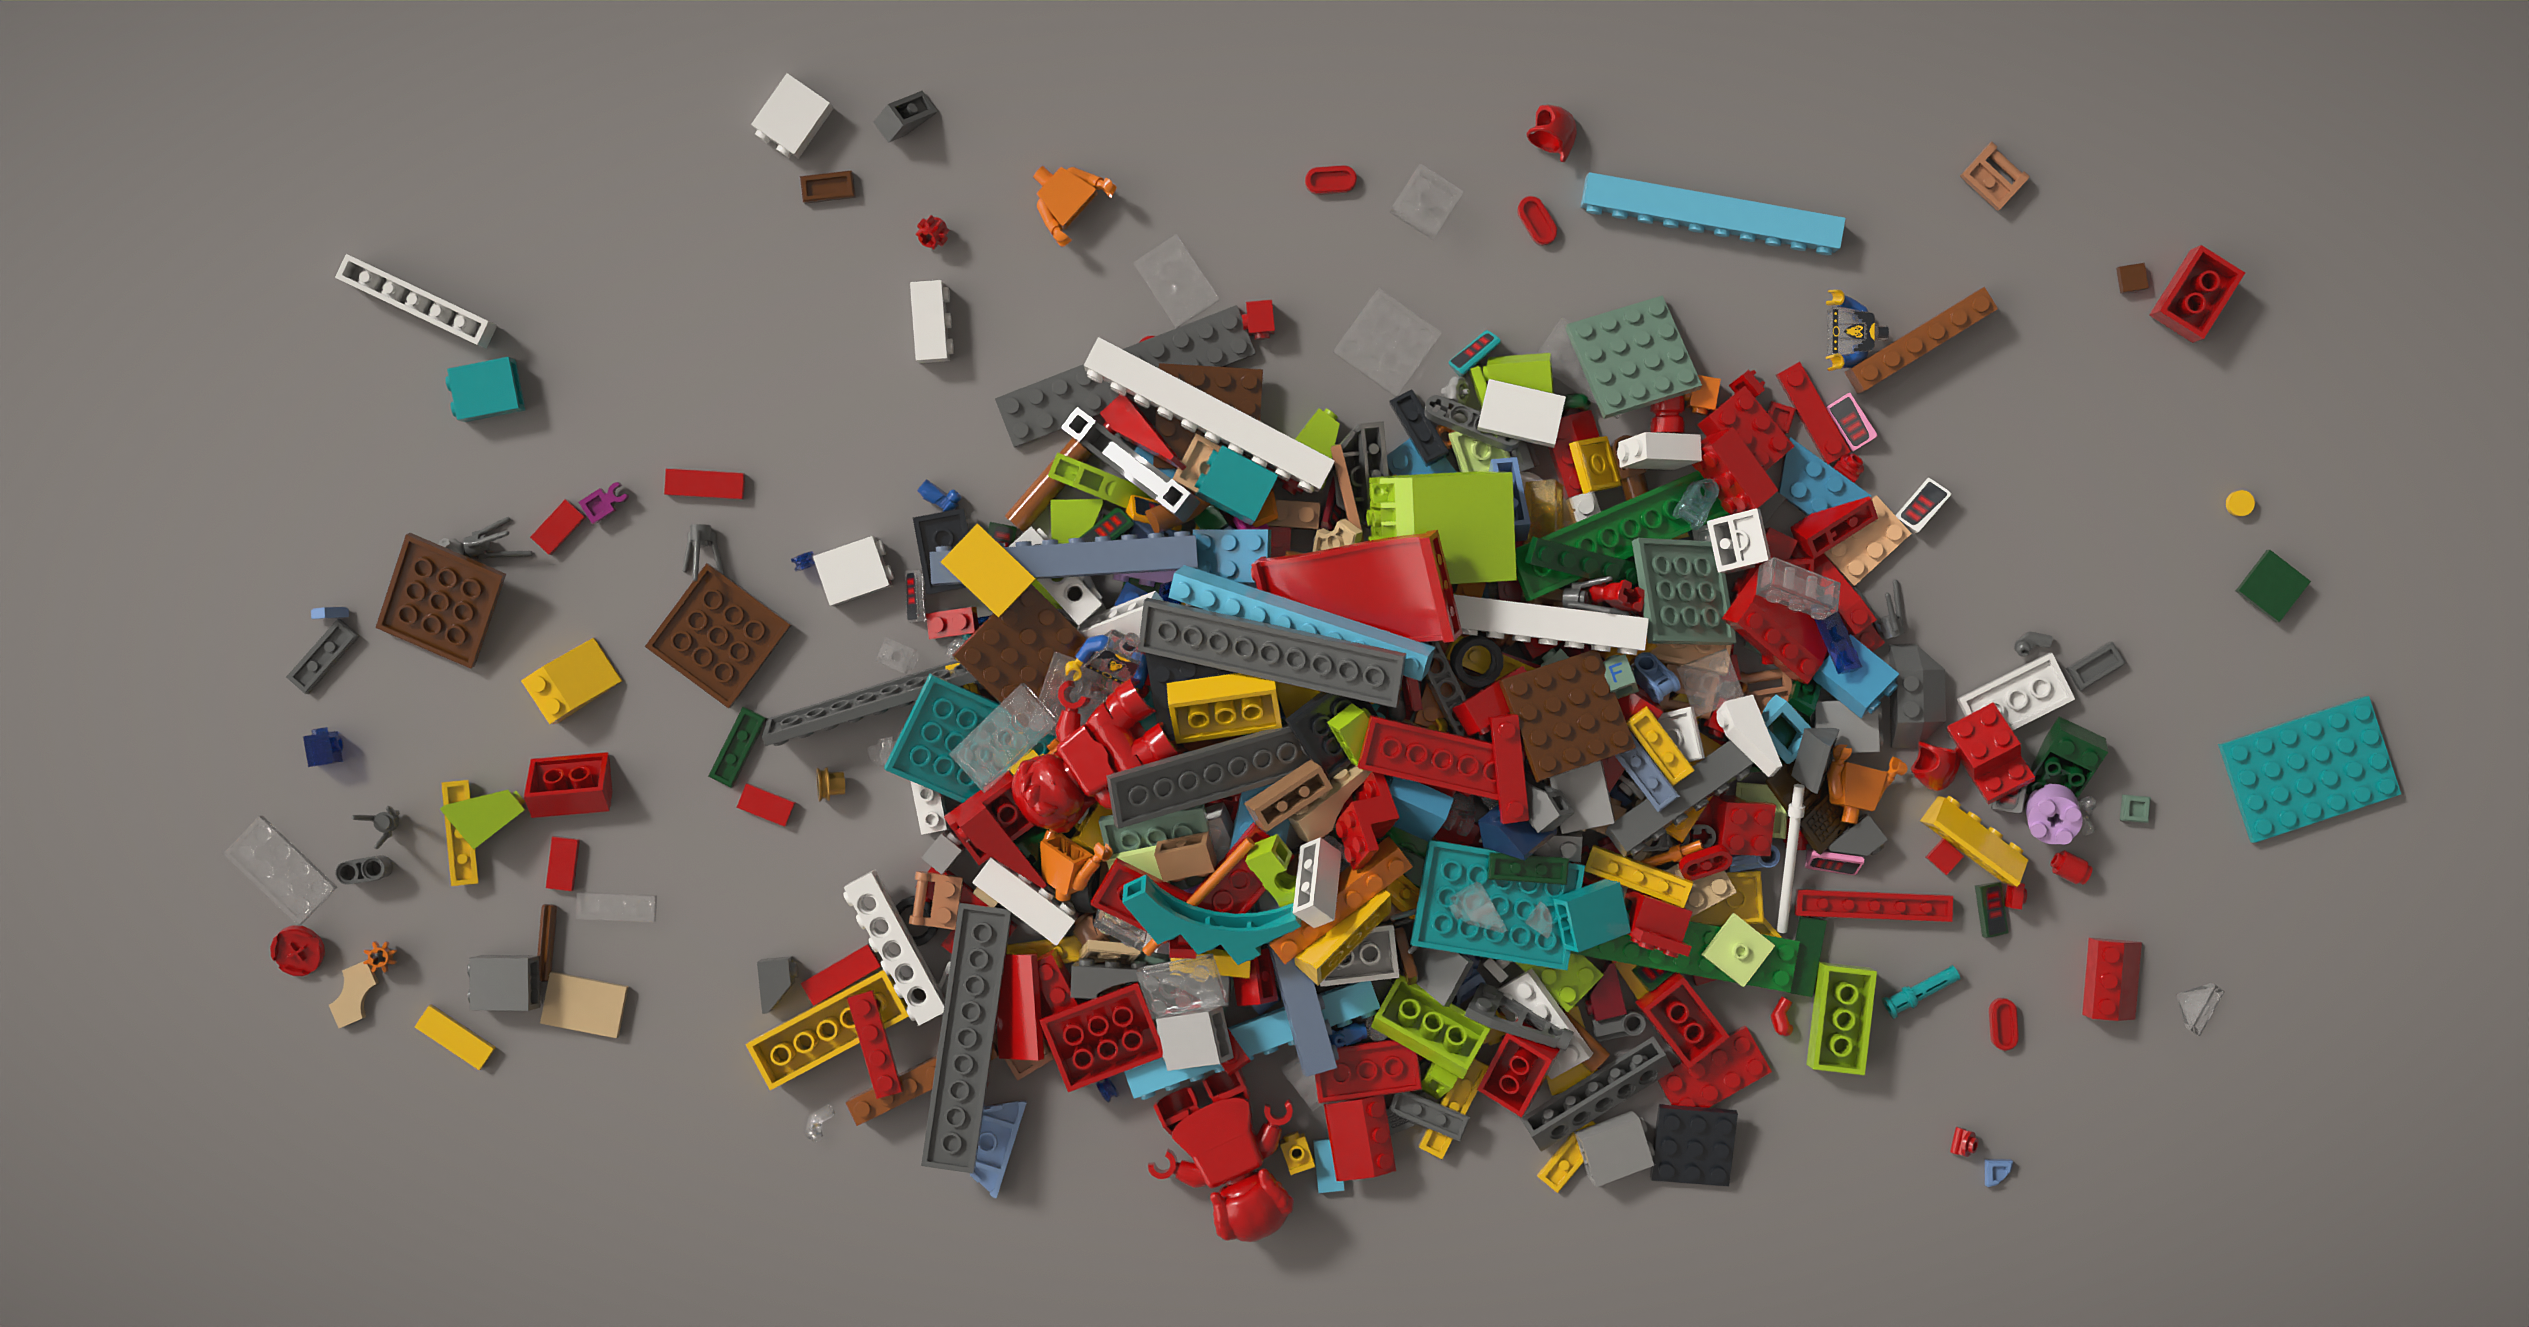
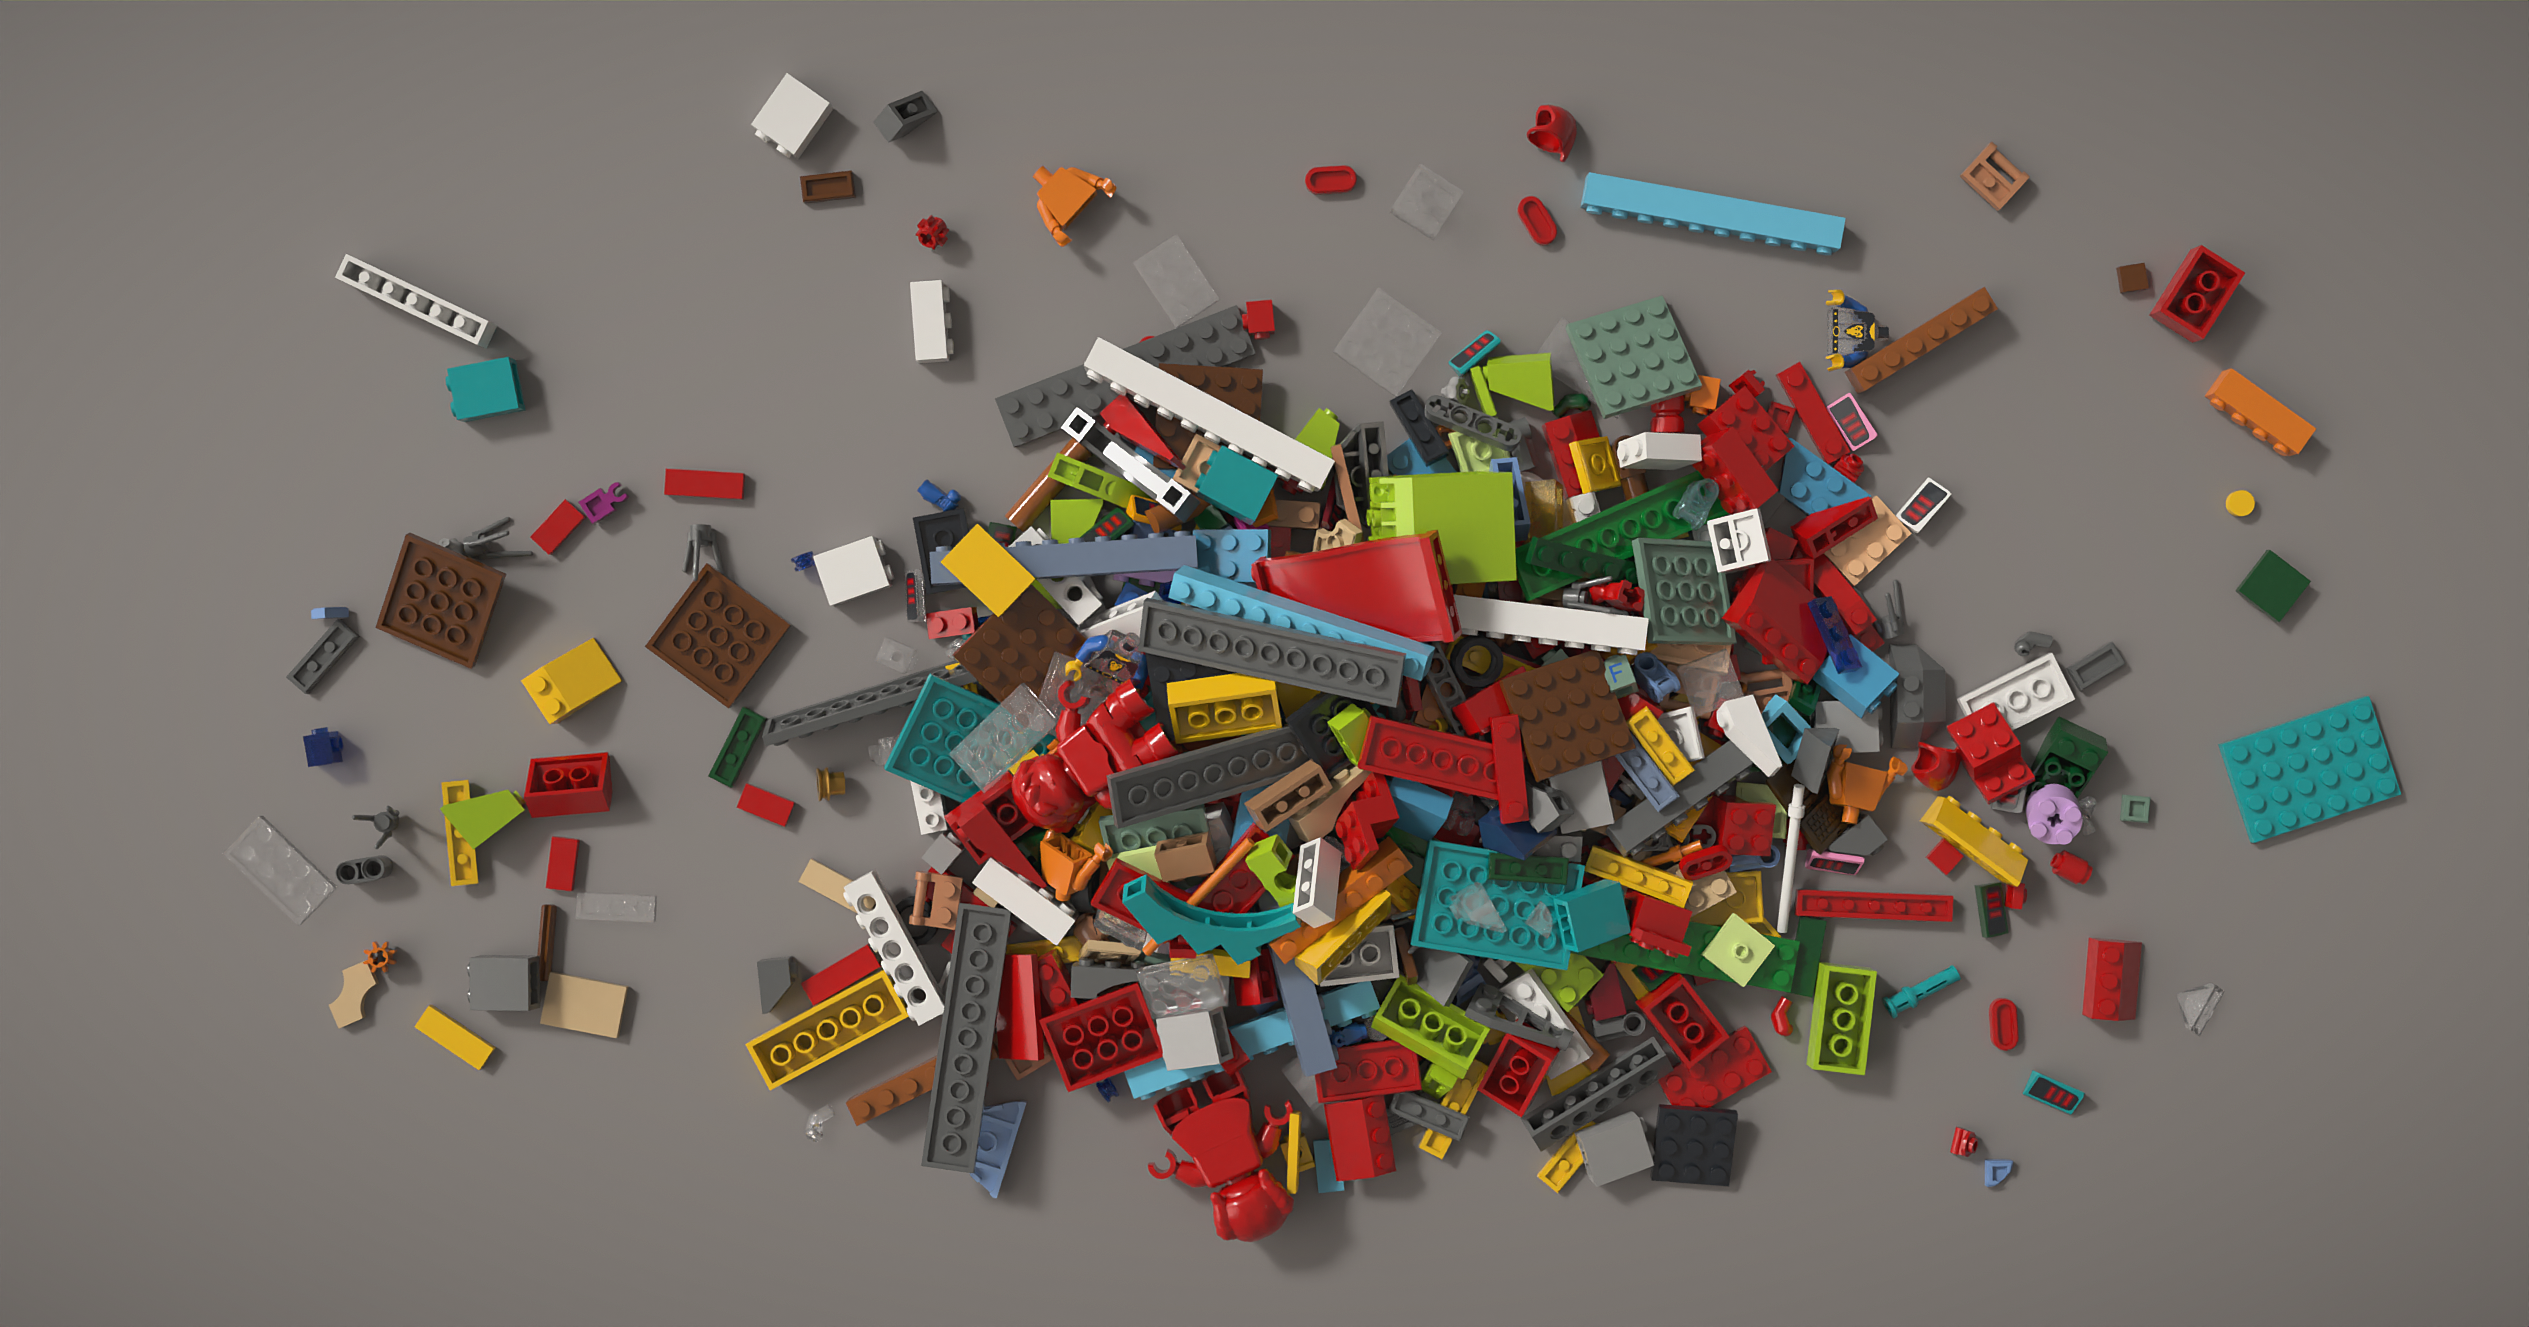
red tile [270,925,325,976] -> none
red plate [847,990,903,1099] -> none
white tile [1477,379,1566,448] -> none
clear brick [1756,557,1841,620] -> none
none -> tan tile [798,858,876,914]
none -> yellow tile [1287,1110,1302,1194]
none -> slope [2023,1070,2085,1114]
none -> orange brick [2205,368,2317,456]

